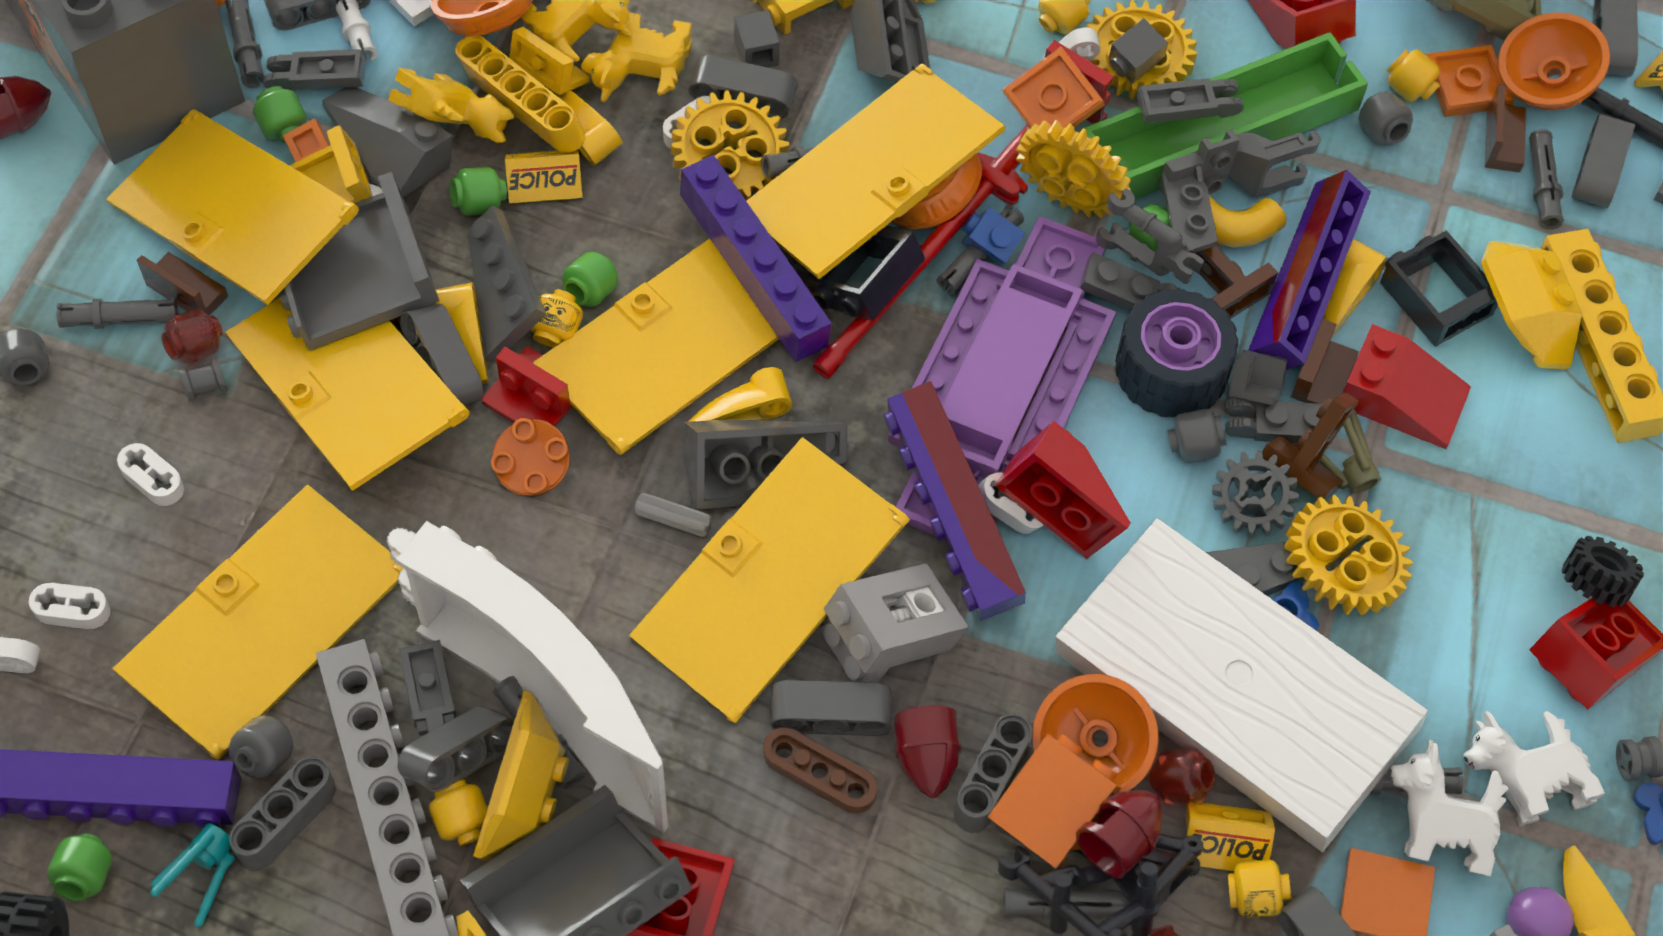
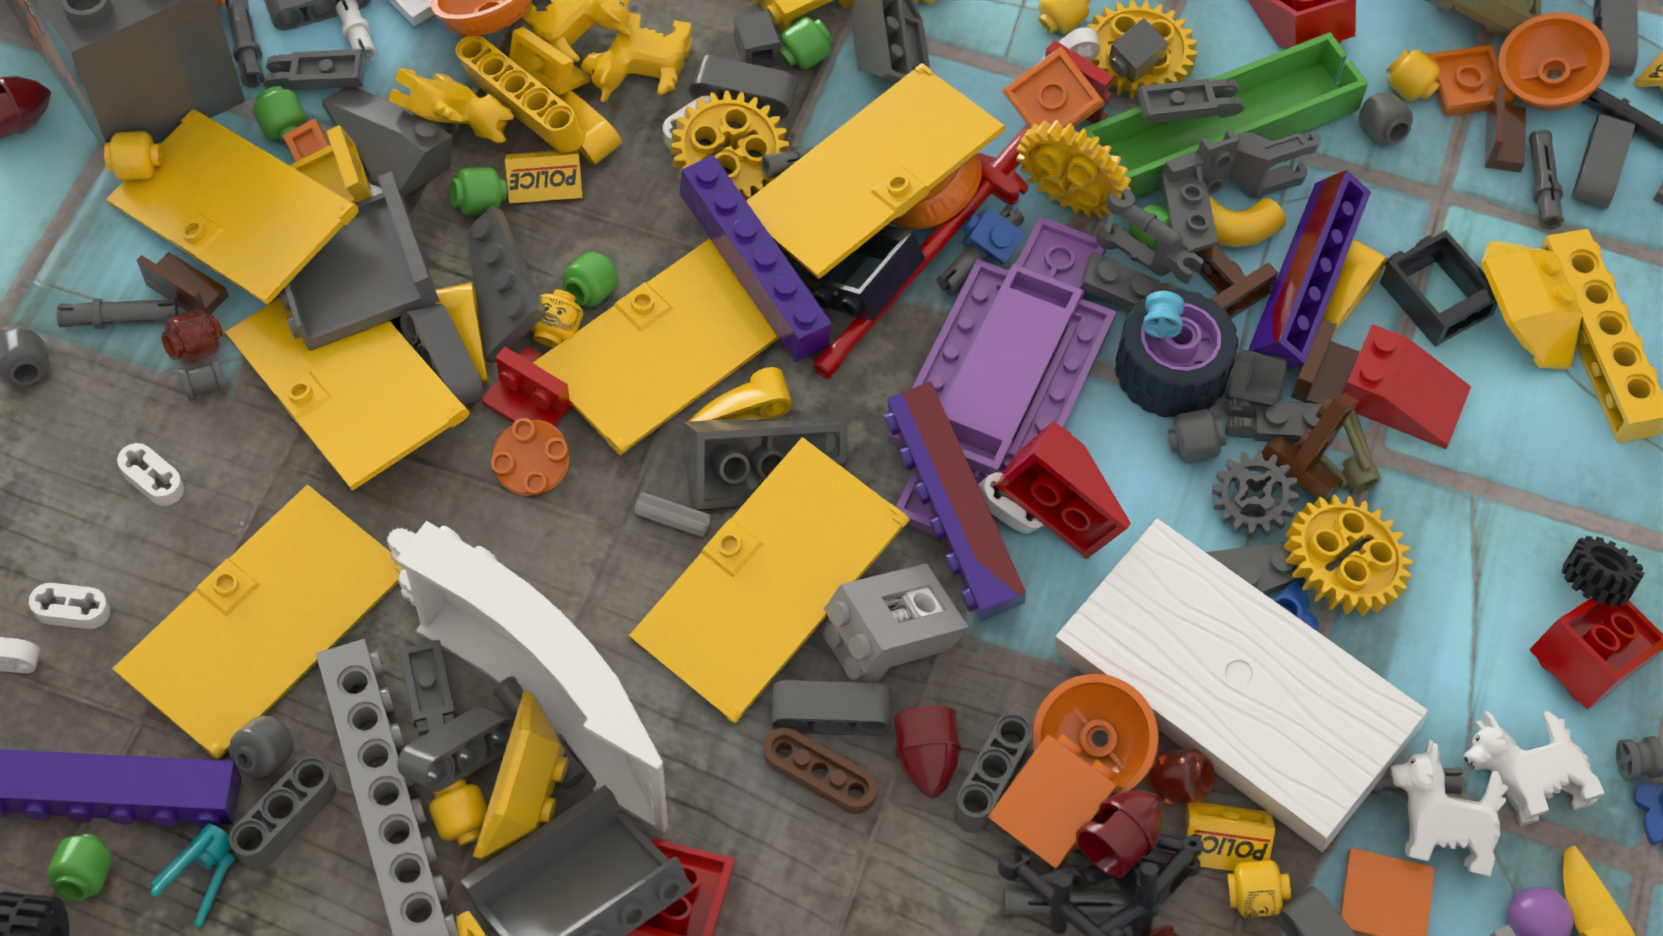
none -> yellow head [104,131,163,181]
none -> bright green head [780,17,833,71]
none -> medium azure wheel [1143,291,1184,338]

